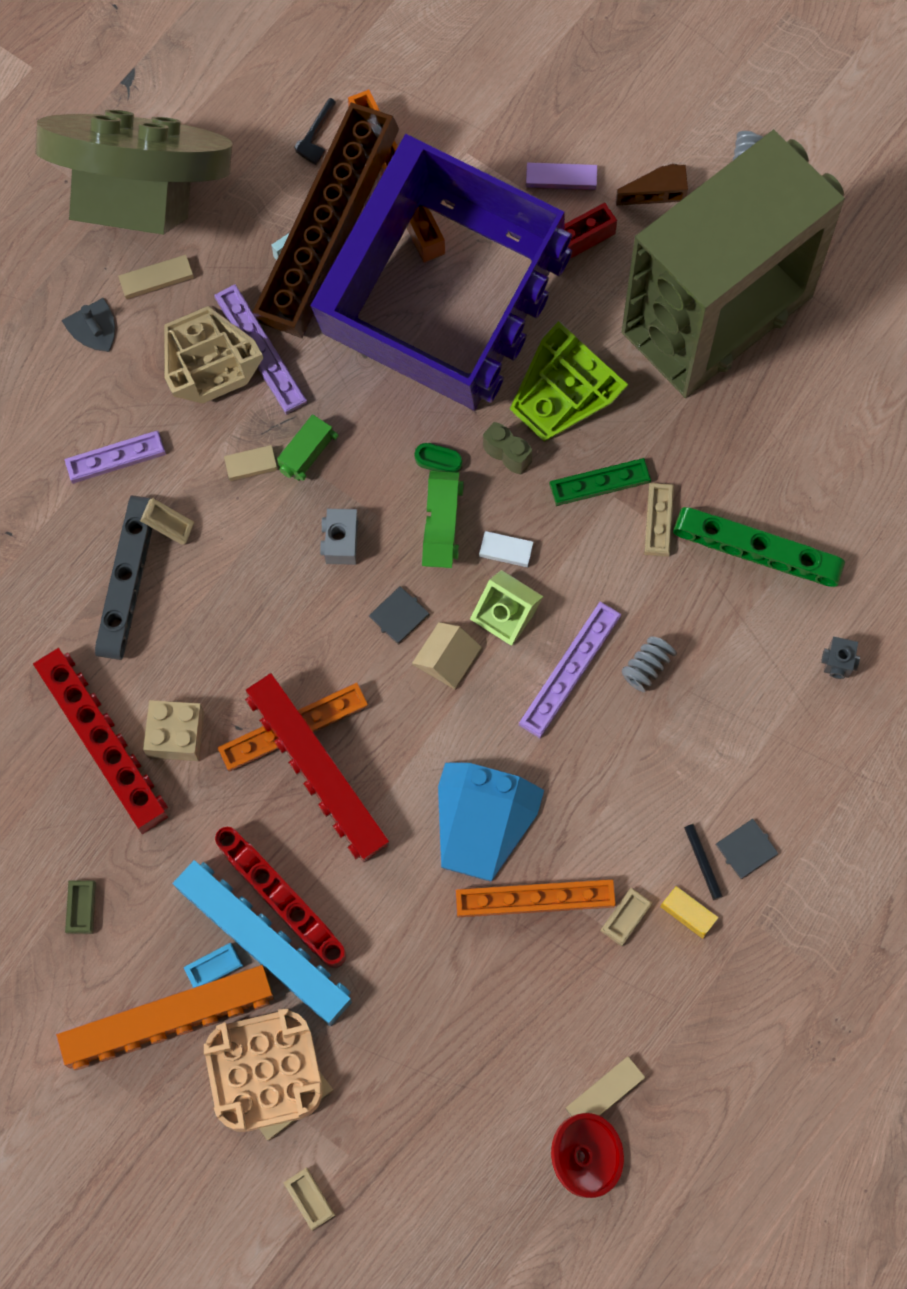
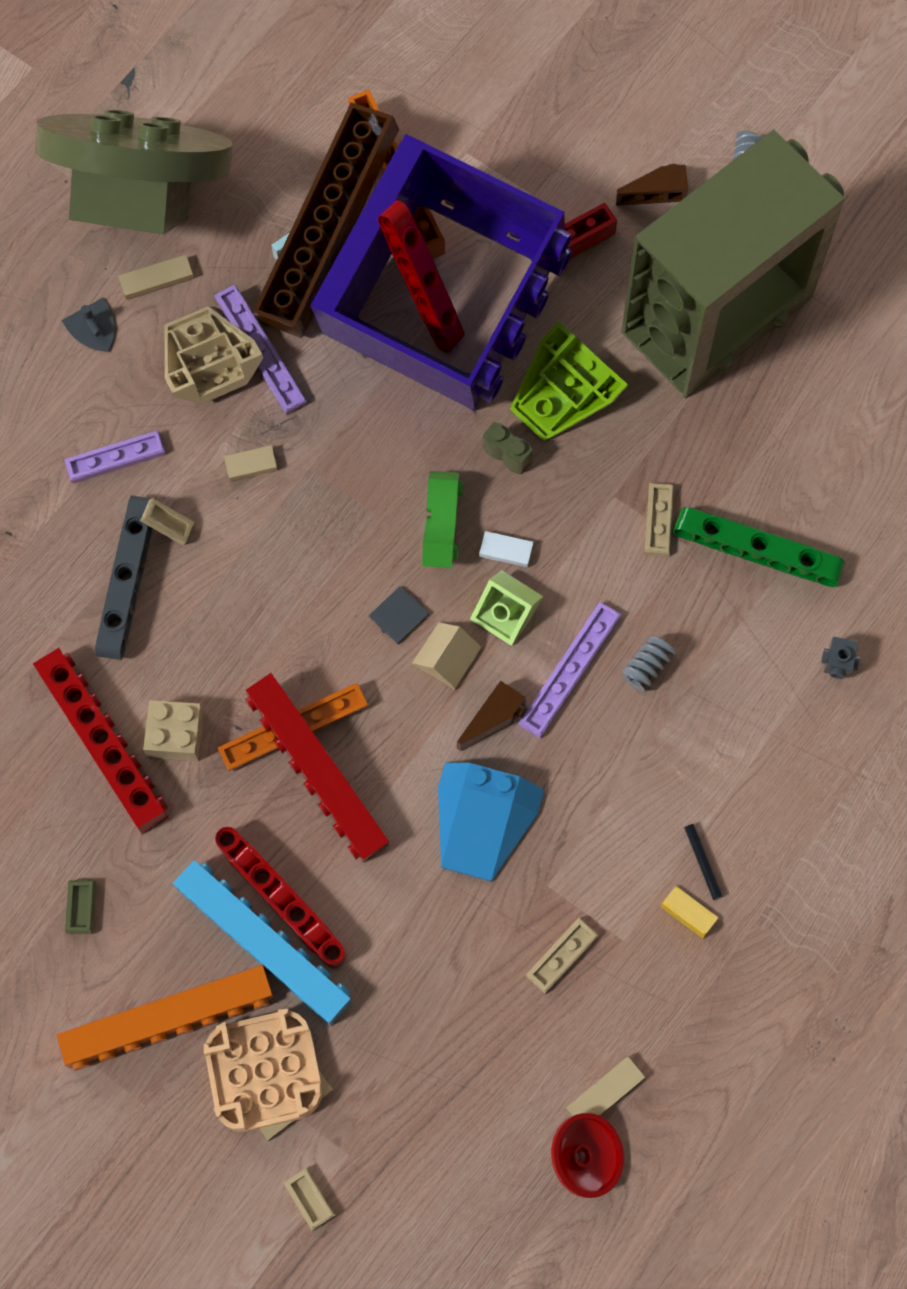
medium azure tile [183,942,243,988] -> none
bright green brick [277,414,339,481] -> none
black piece [294,98,336,165] -> none
light grey brick [320,509,358,565] -> none
green tile [414,443,462,472] -> none
orange plate [456,879,616,918] -> none
lavender tile [526,163,597,190] -> none
green tile [549,458,651,506] -> none
tan tile [600,888,652,946] -> none
dark grey piece [715,819,778,879] -> none
none -> red beam [378,200,465,352]
none -> reddish brown slope [457,681,527,751]
none -> tan tile [525,917,599,994]

